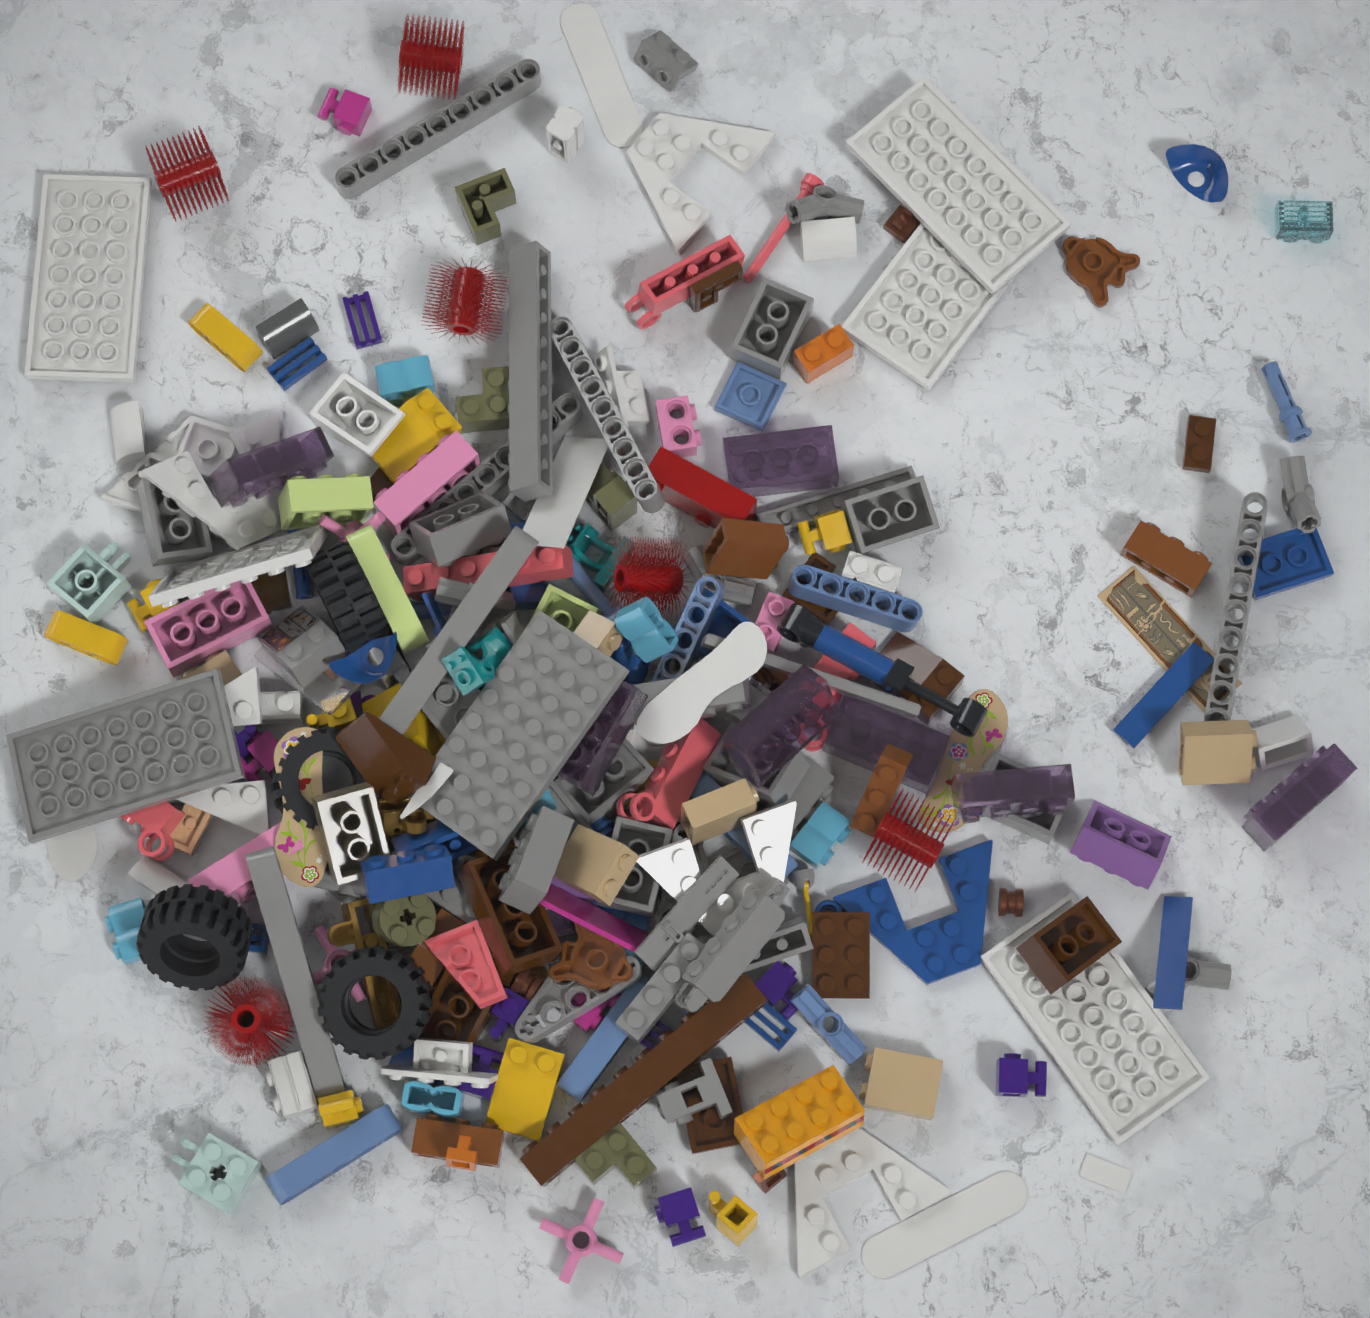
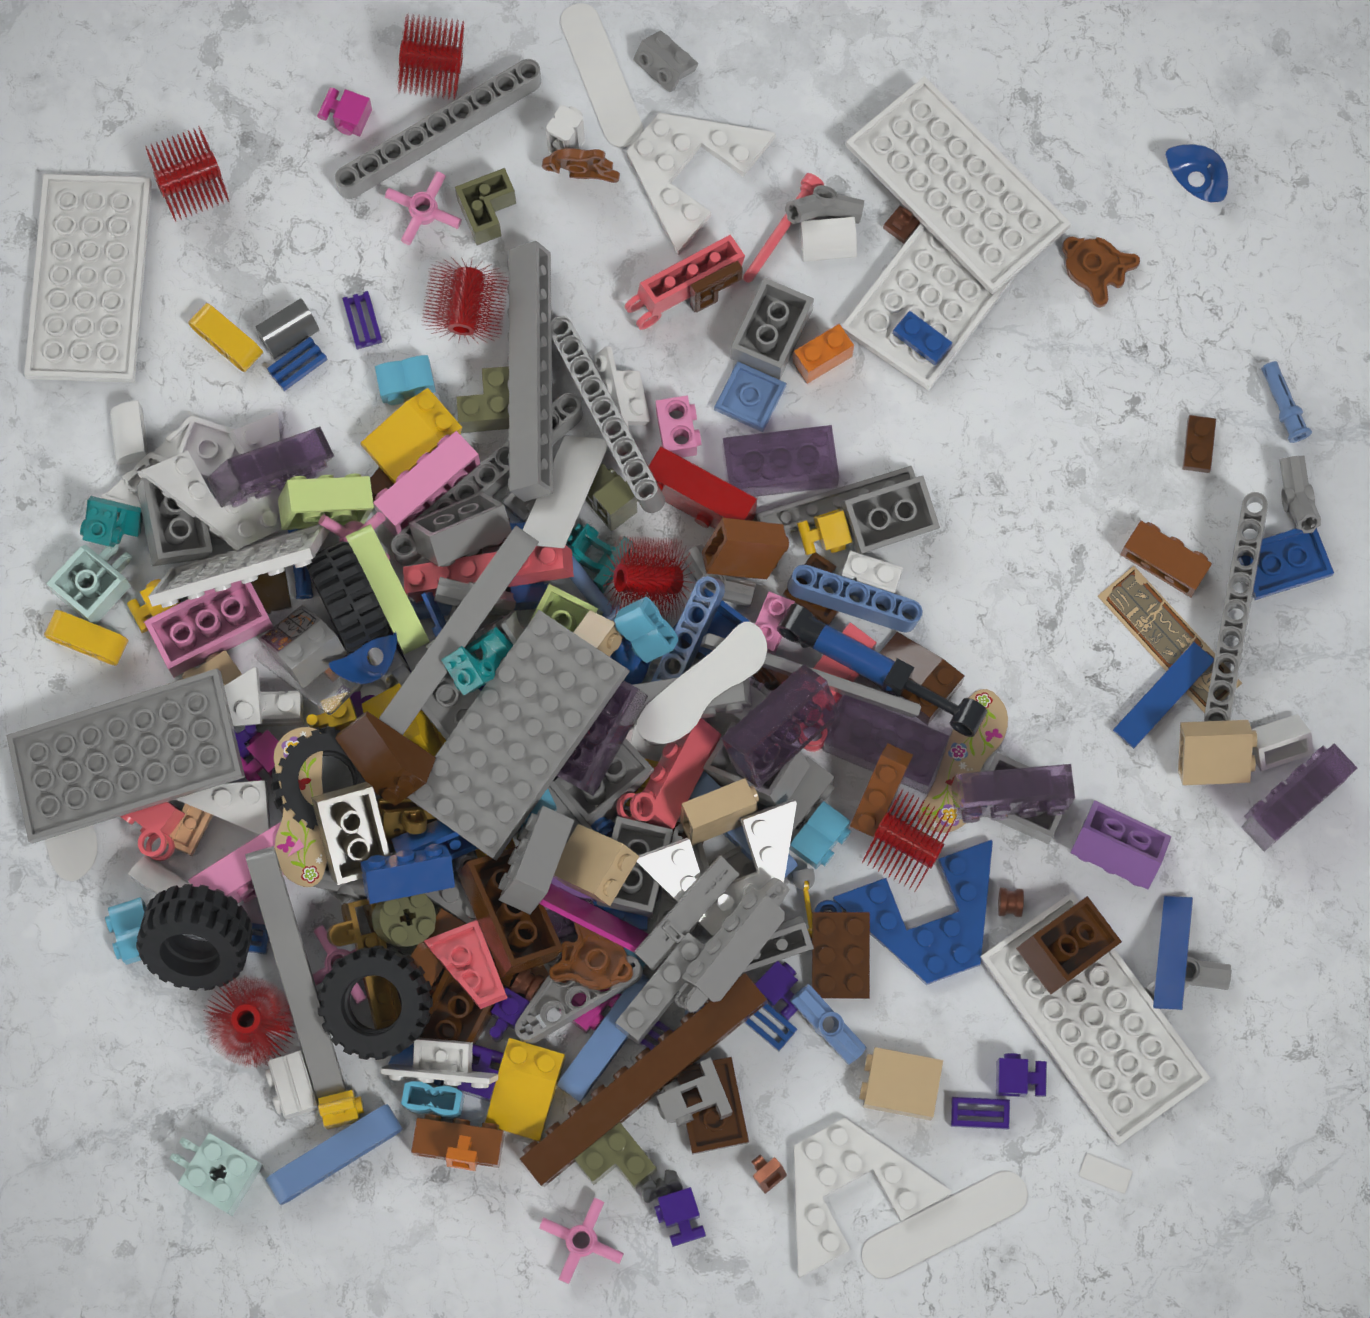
white slope [309,372,405,457] -> none
white sticker [400,763,453,819] -> none
yellow brick [709,1191,758,1247] -> none
light orange brick [734,1065,865,1180] -> none
clear light blue brick [1274,200,1334,243] -> none
none -> teal tile [80,496,143,547]
none -> bright pink bar [385,172,462,245]
none -> dark orange tile [542,149,620,183]
none -> dark grey piece [640,1170,683,1203]
none -> blue plate [892,311,953,366]
none -> dark purple tile [951,1097,1010,1130]

